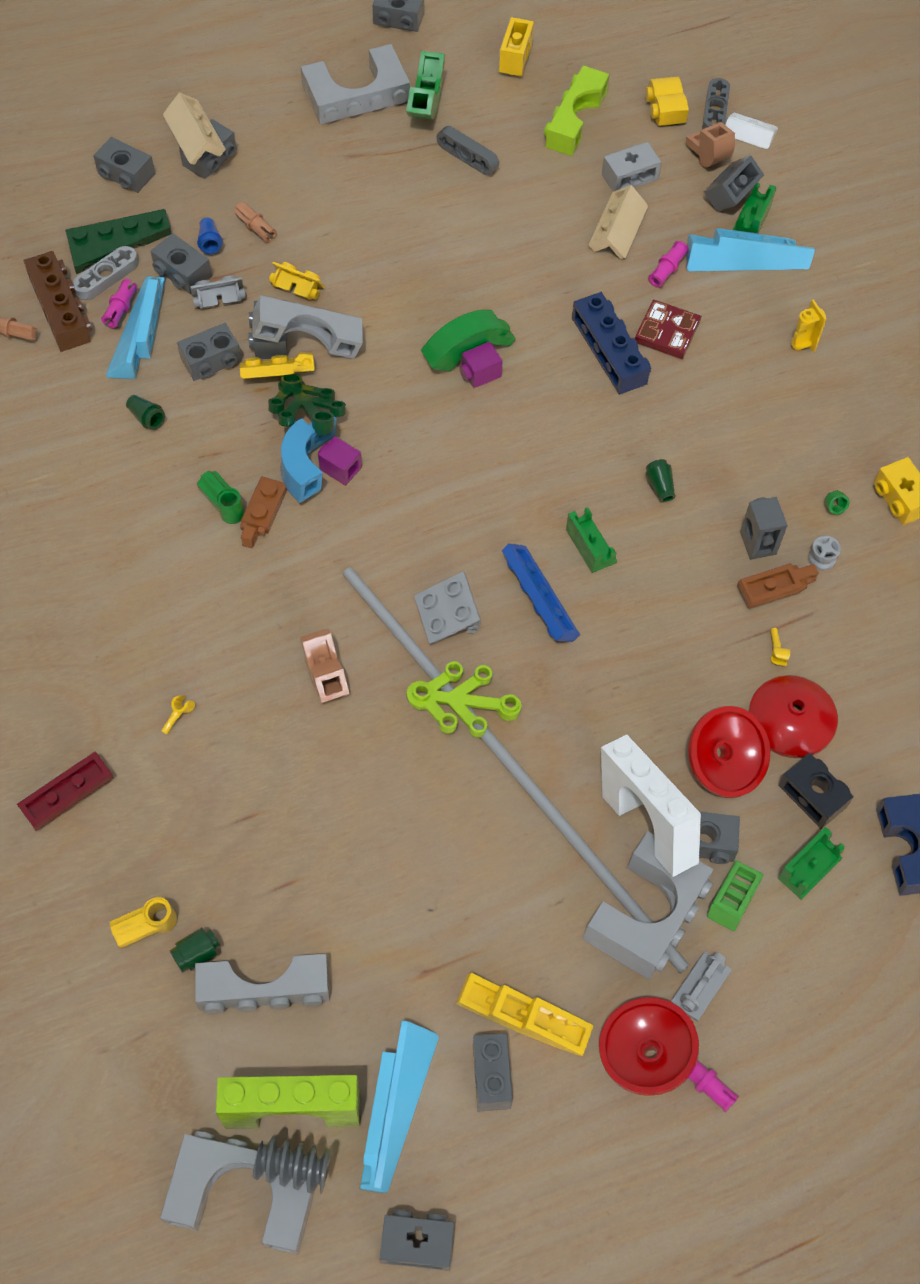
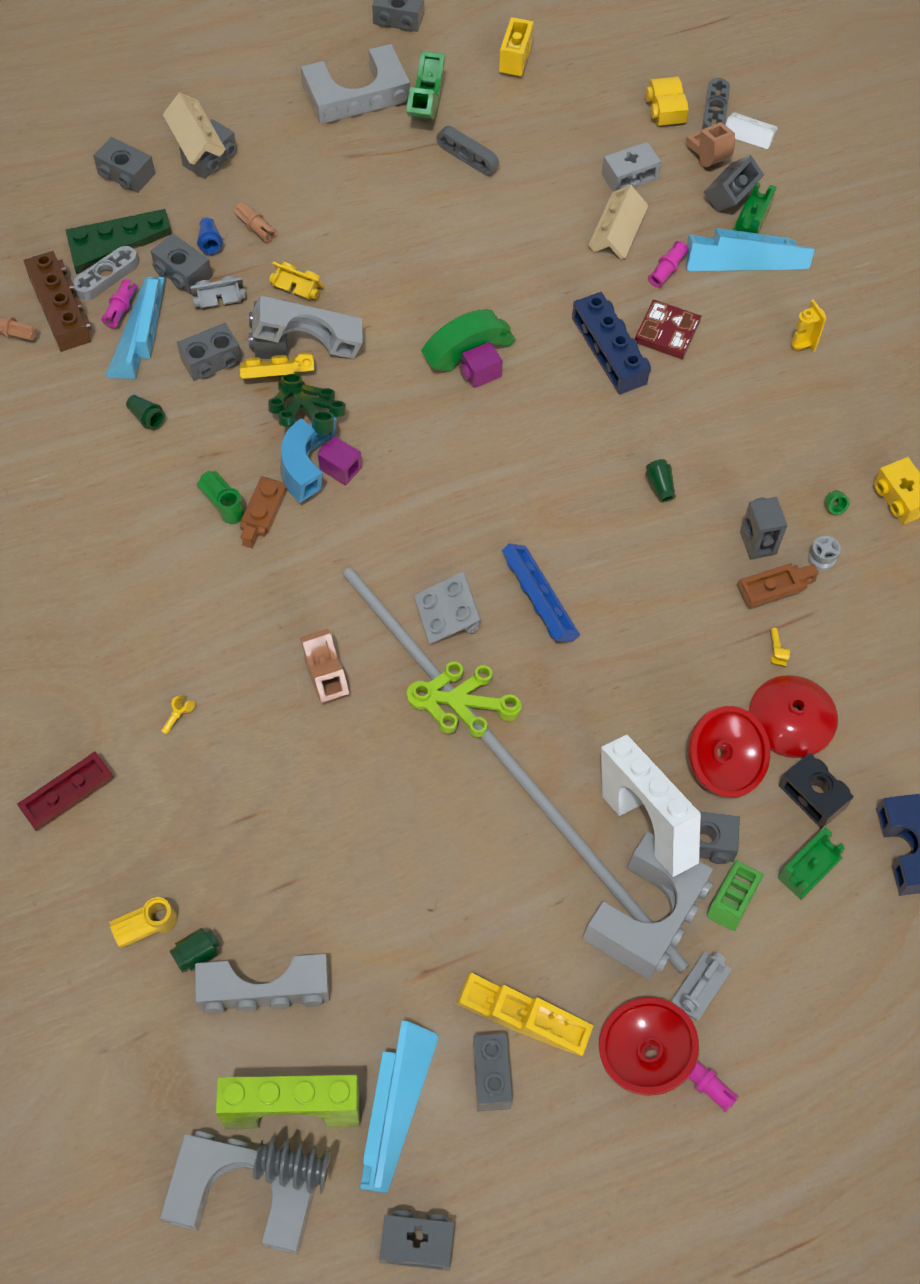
lime arch [544,65,610,156] -> none
green hinge [566,507,617,573] -> none

